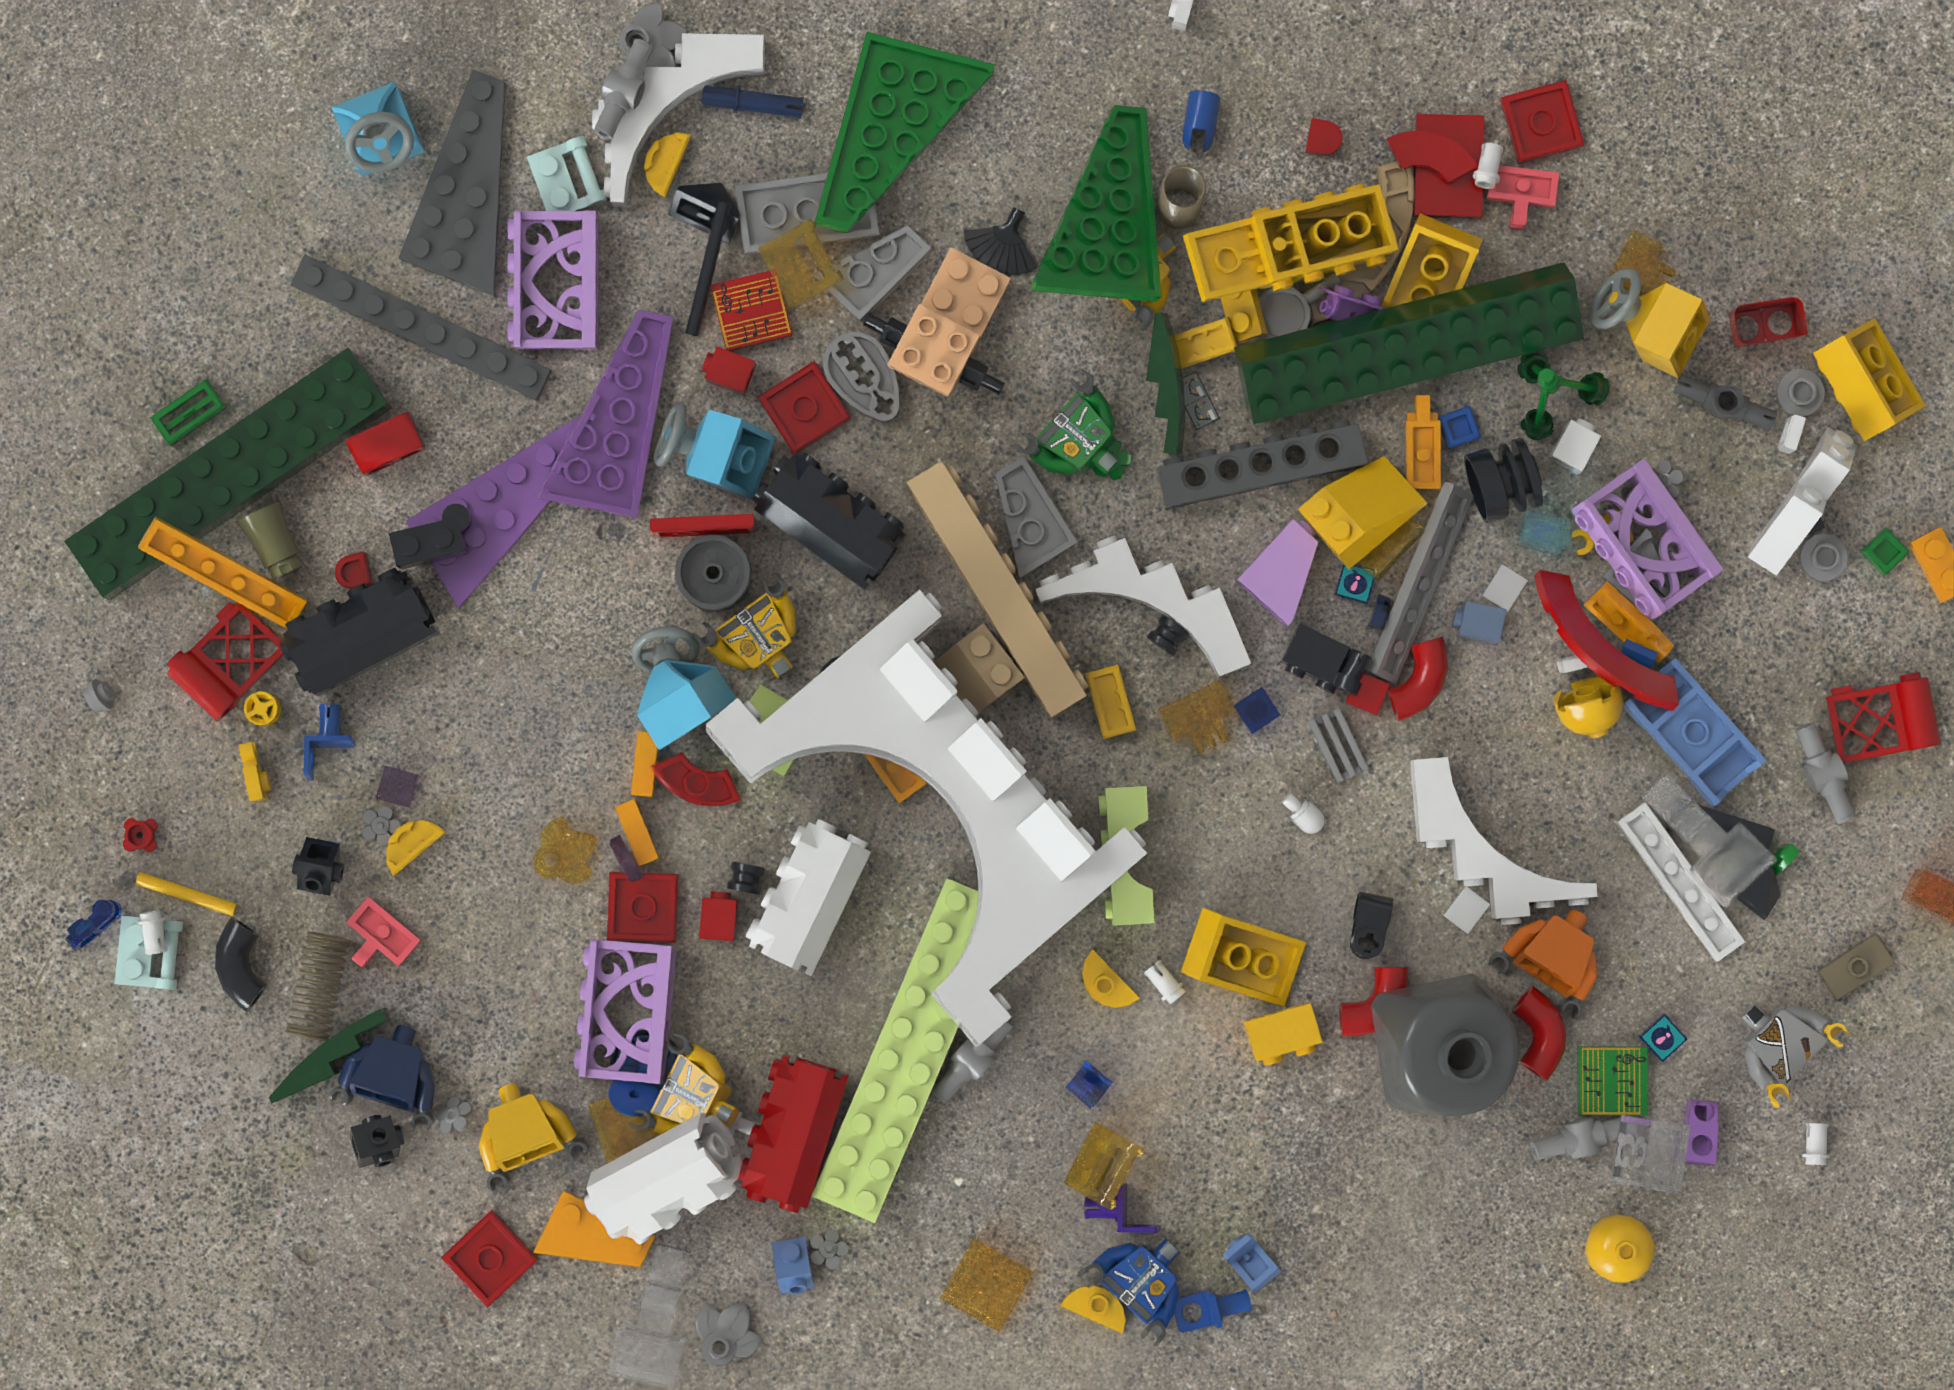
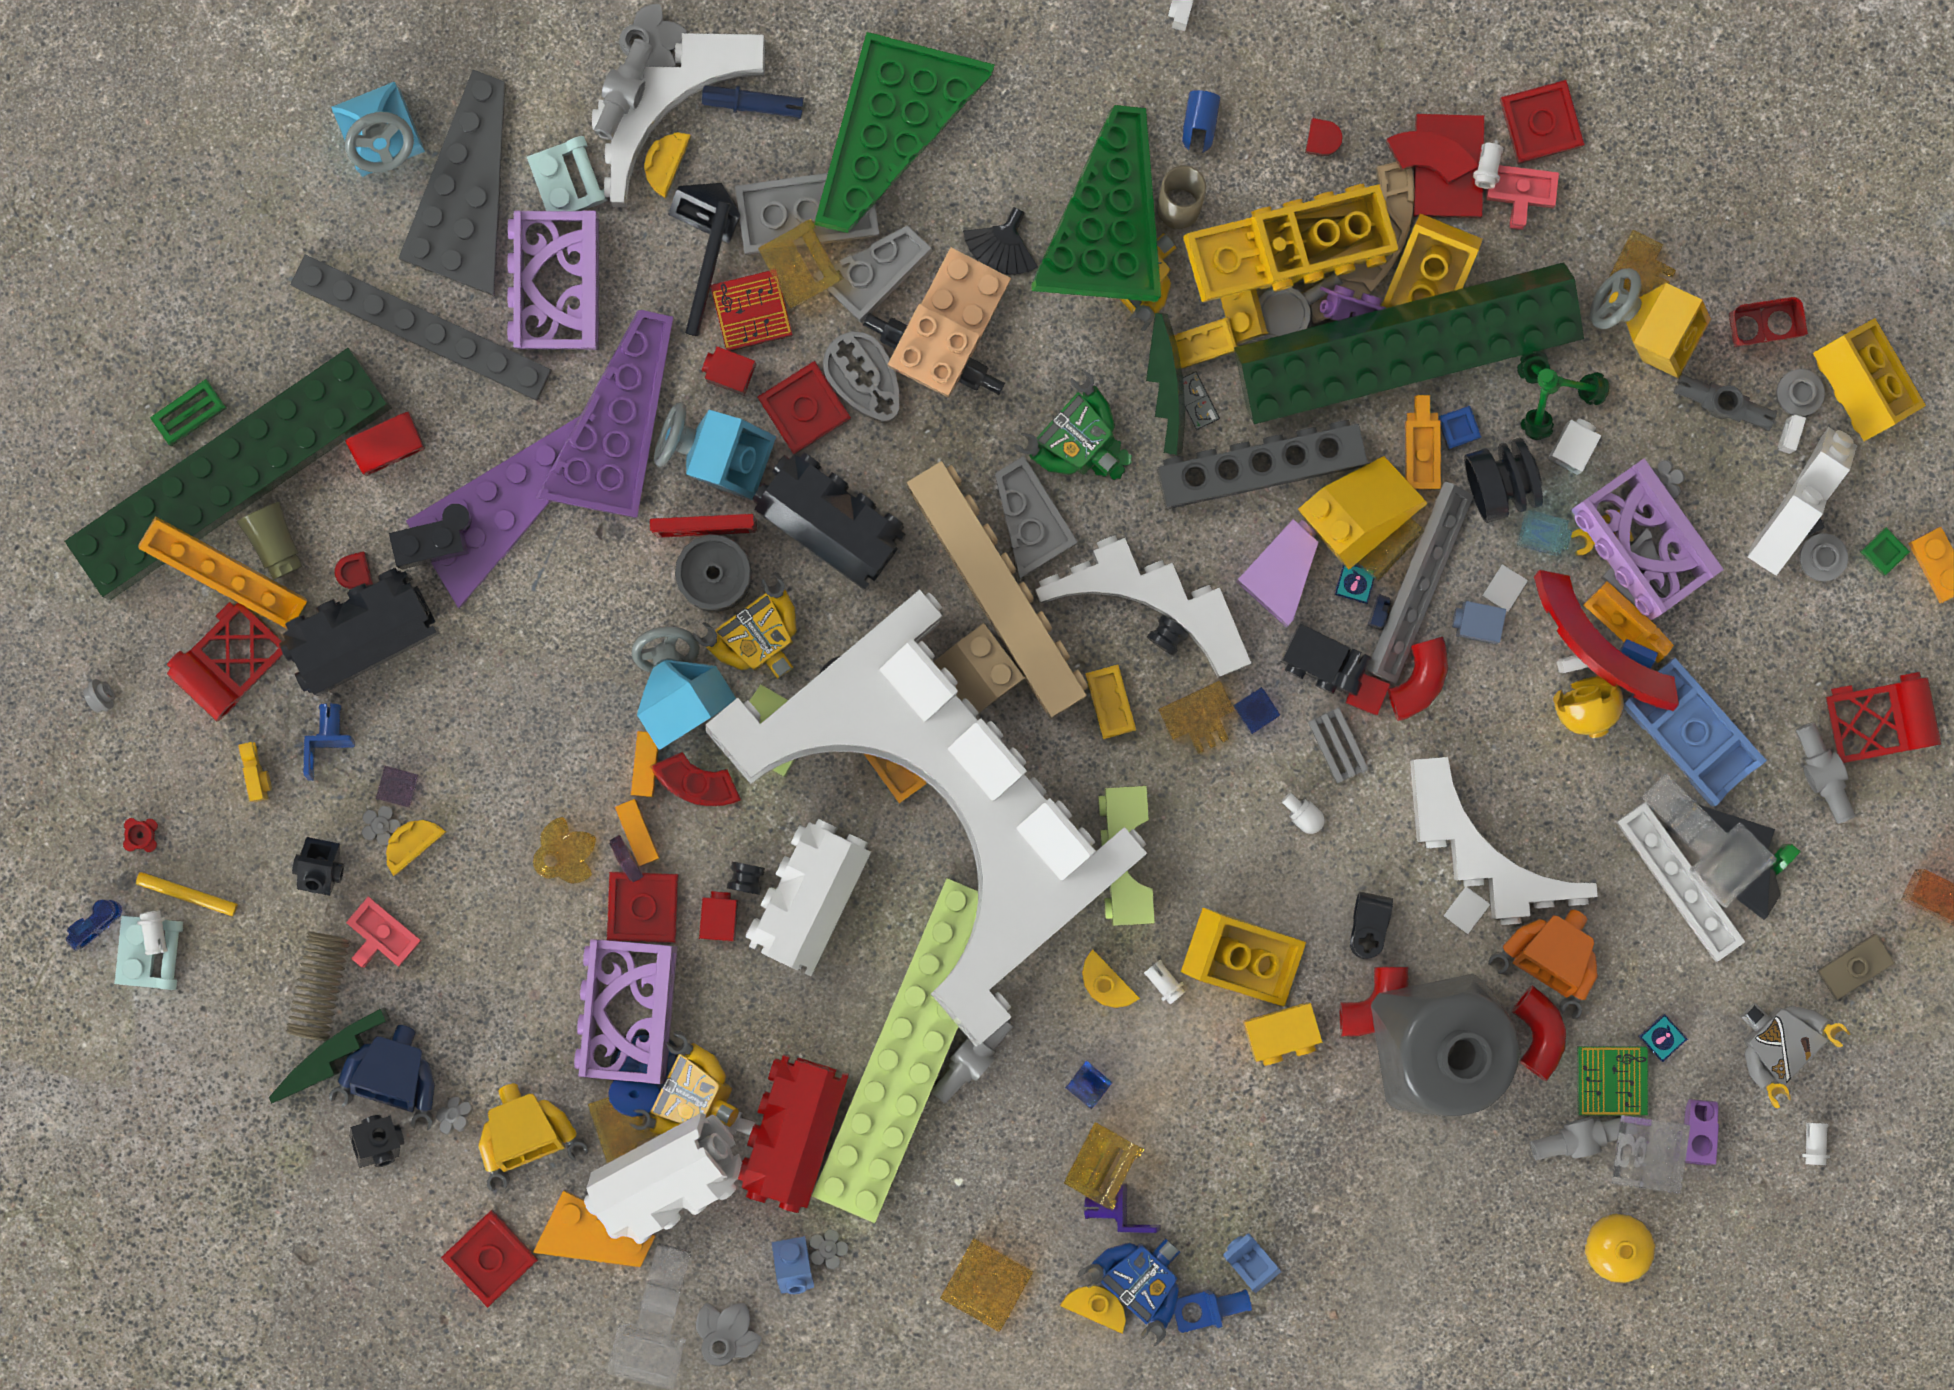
black cylinder [215,917,267,1012] -> none
yellow wheel [244,691,282,726] -> none

